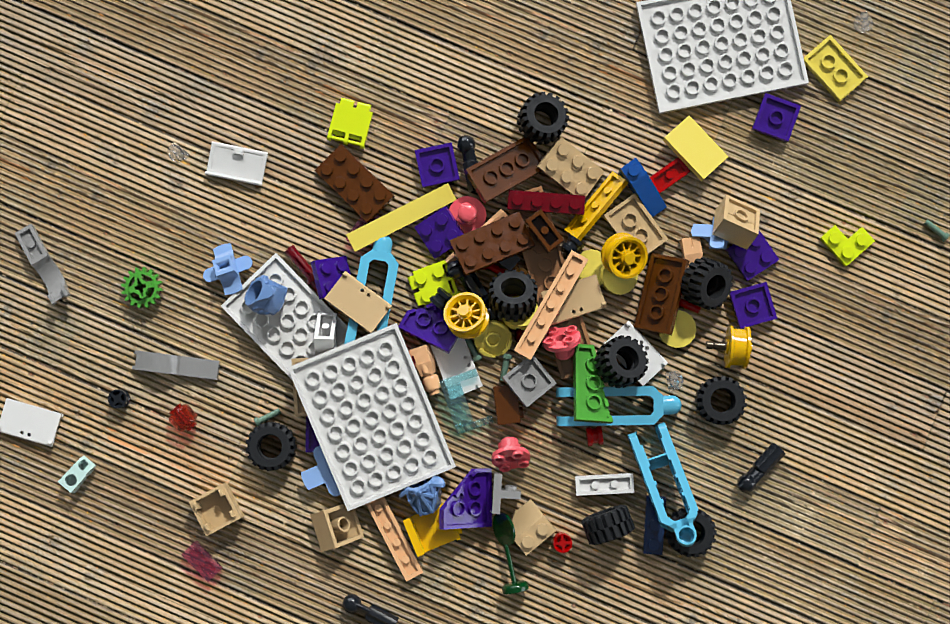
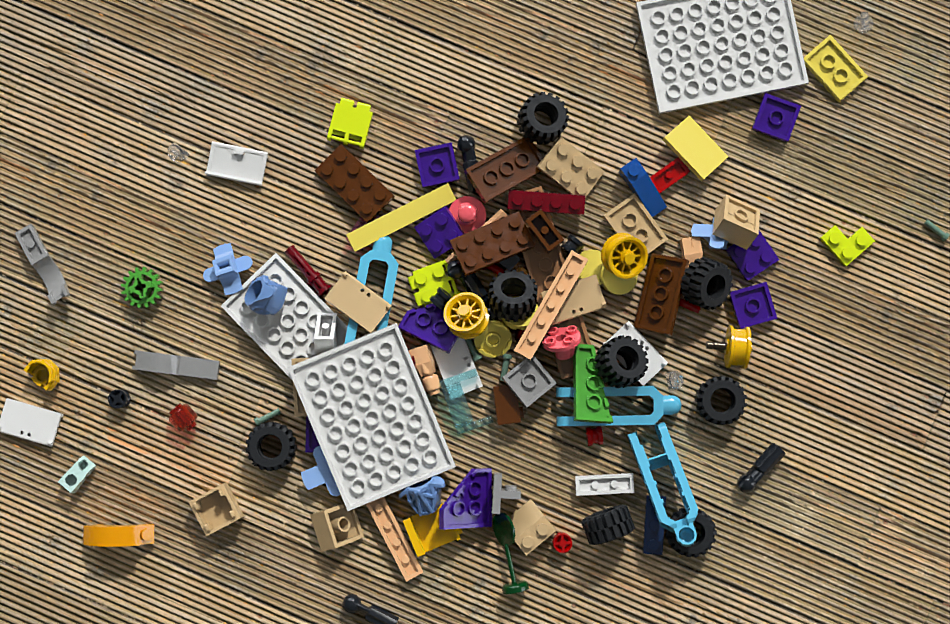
clear pink plate [181,540,223,582] -> none
dark purple plate [311,256,351,300] -> none
coral plate [491,437,530,472] -> none
yellow plate [564,171,628,241] -> none
light yellow tile [659,310,697,348] -> none
none -> yellow hair [24,359,60,391]
none -> light orange arch [83,524,154,547]

